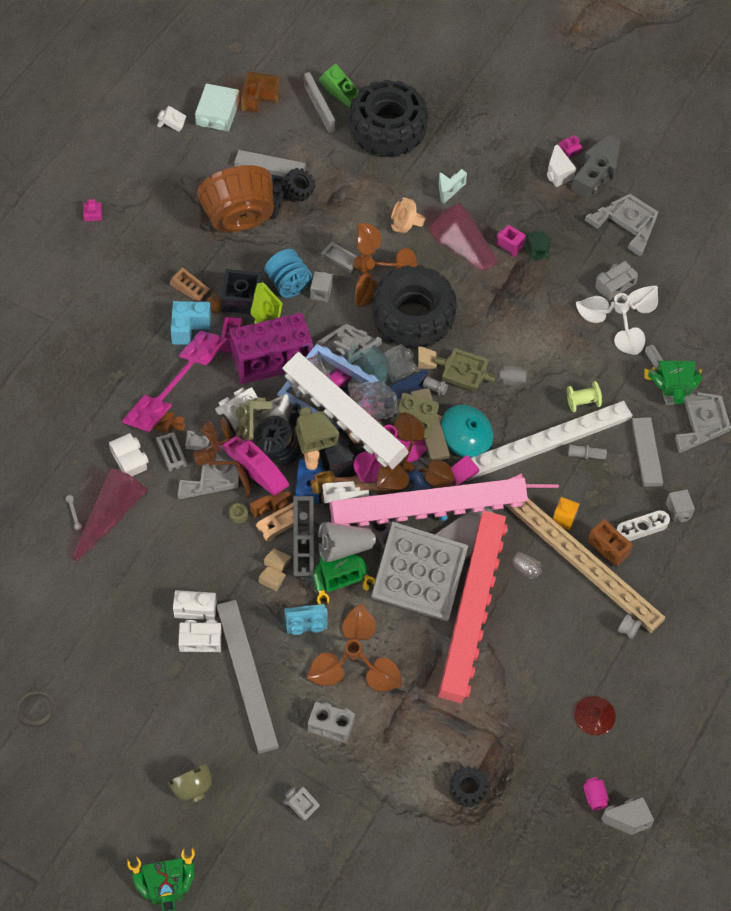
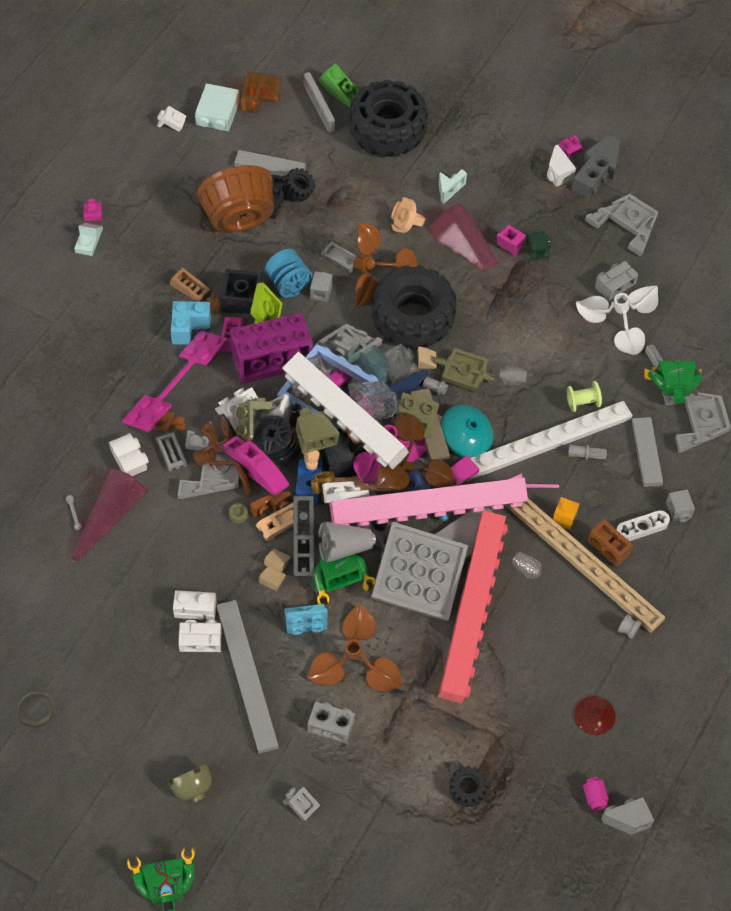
none -> light aqua slope [74,223,103,256]

